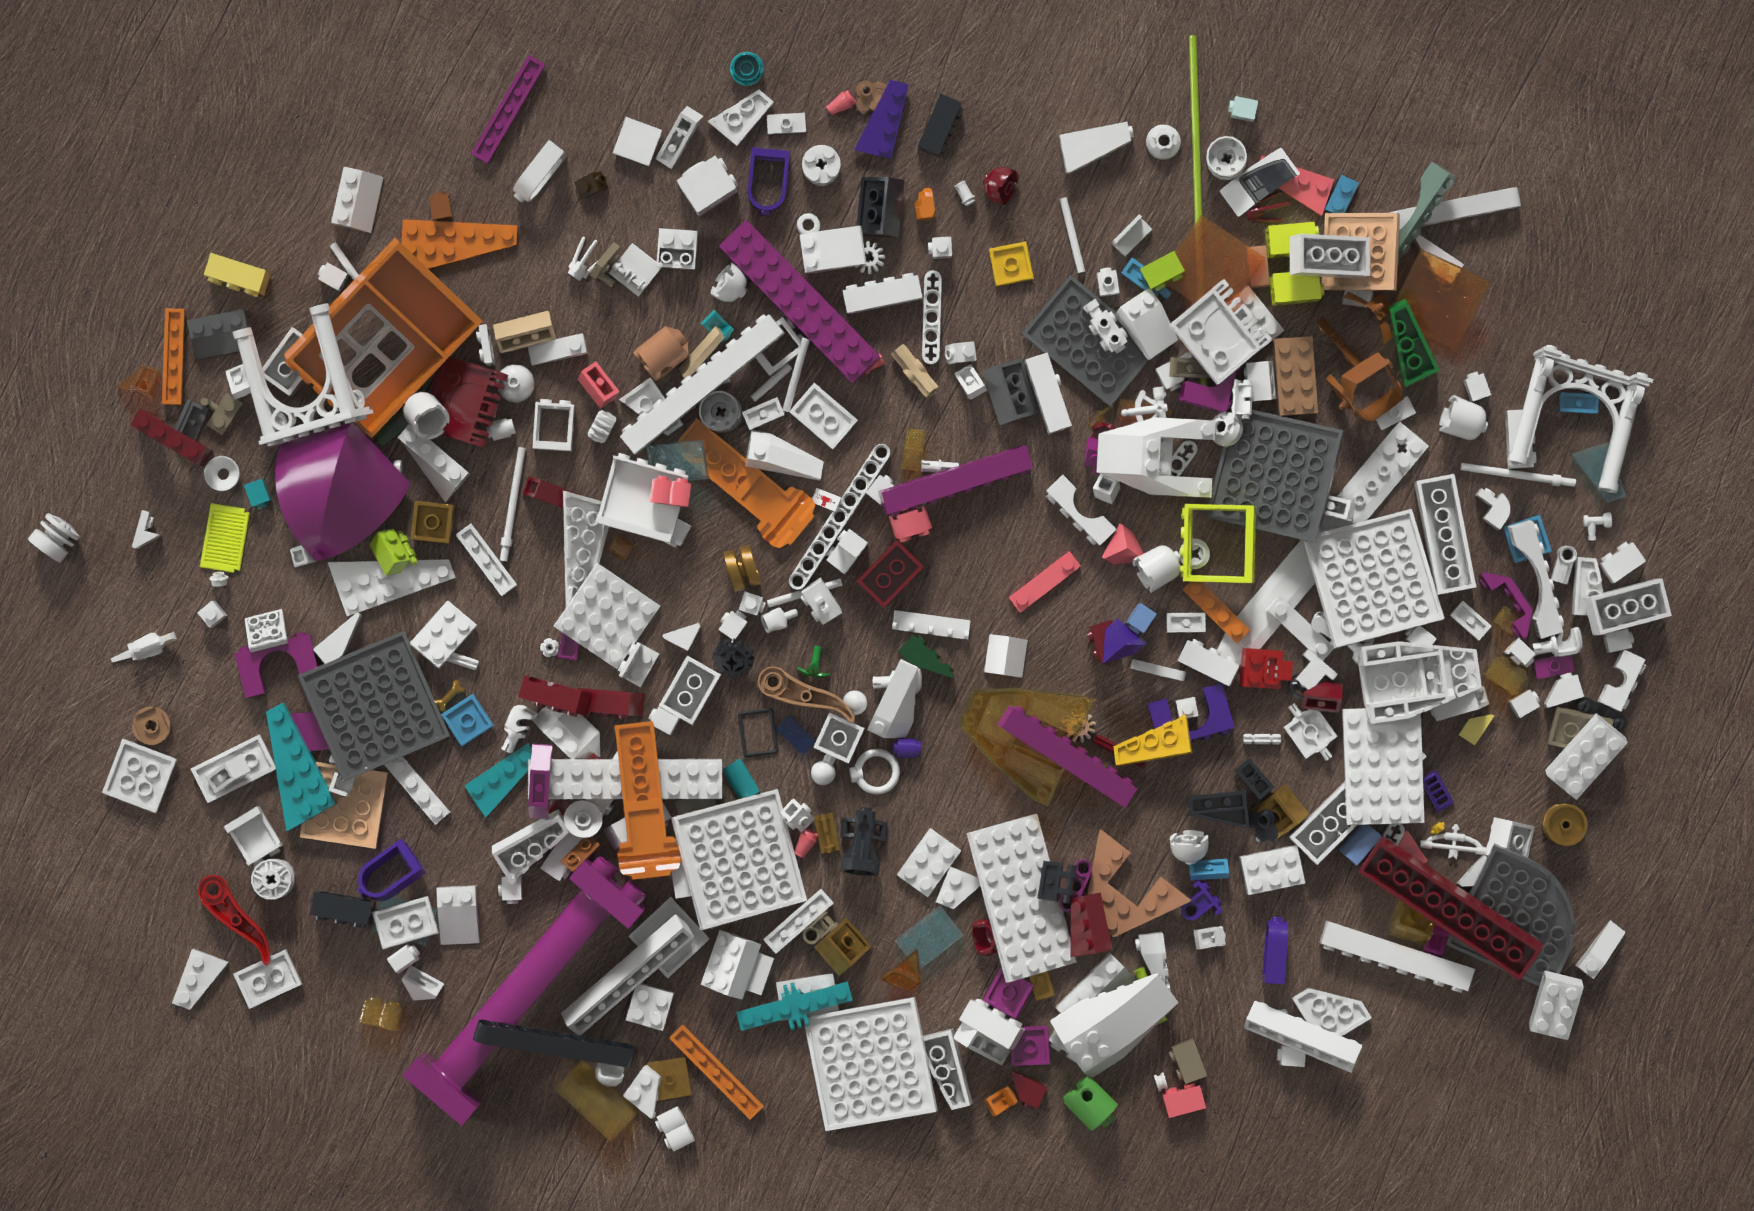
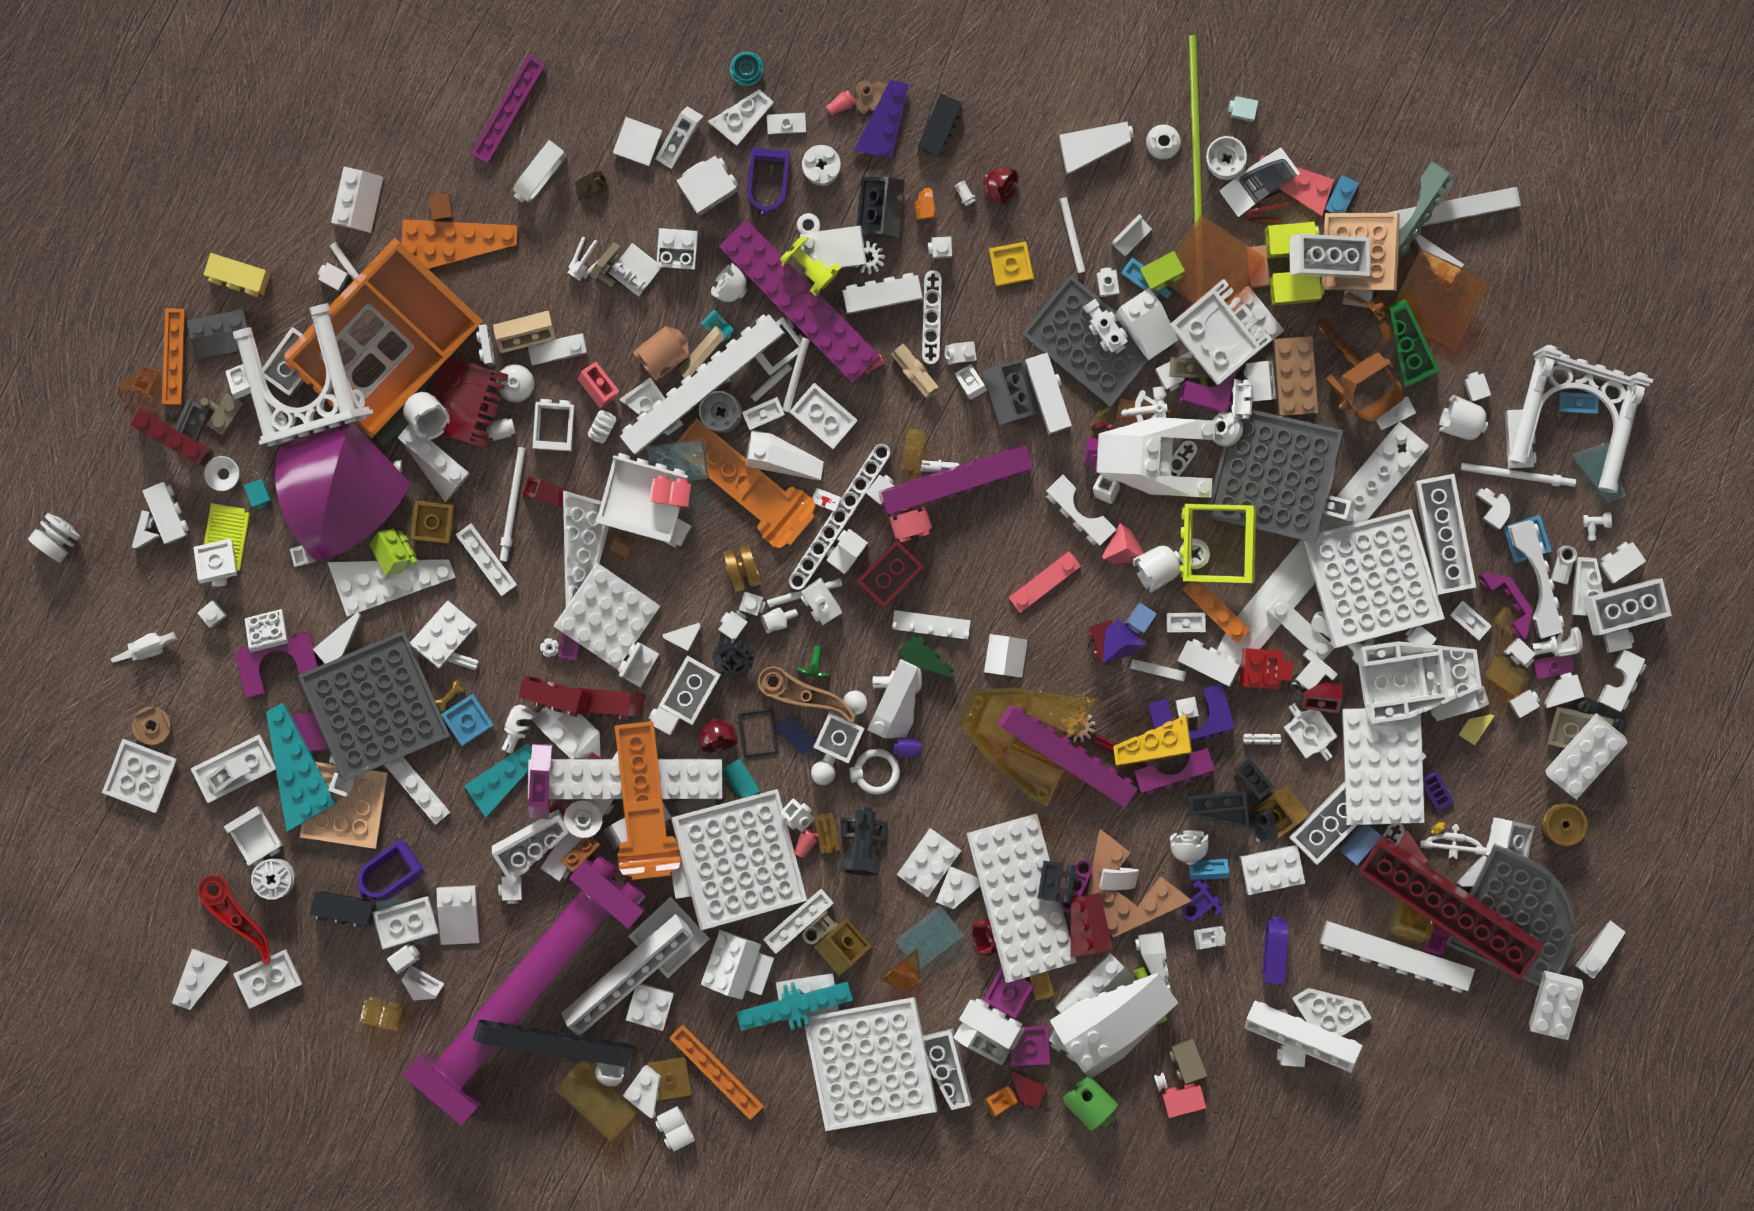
none -> white brick [142,482,189,544]
none -> white plate [194,539,237,583]
none -> dark red cylinder [699,718,738,753]
none -> neon yellow piece [780,236,841,296]
none -> white slope [1099,867,1139,890]
none -> magenta arch [1133,748,1215,795]

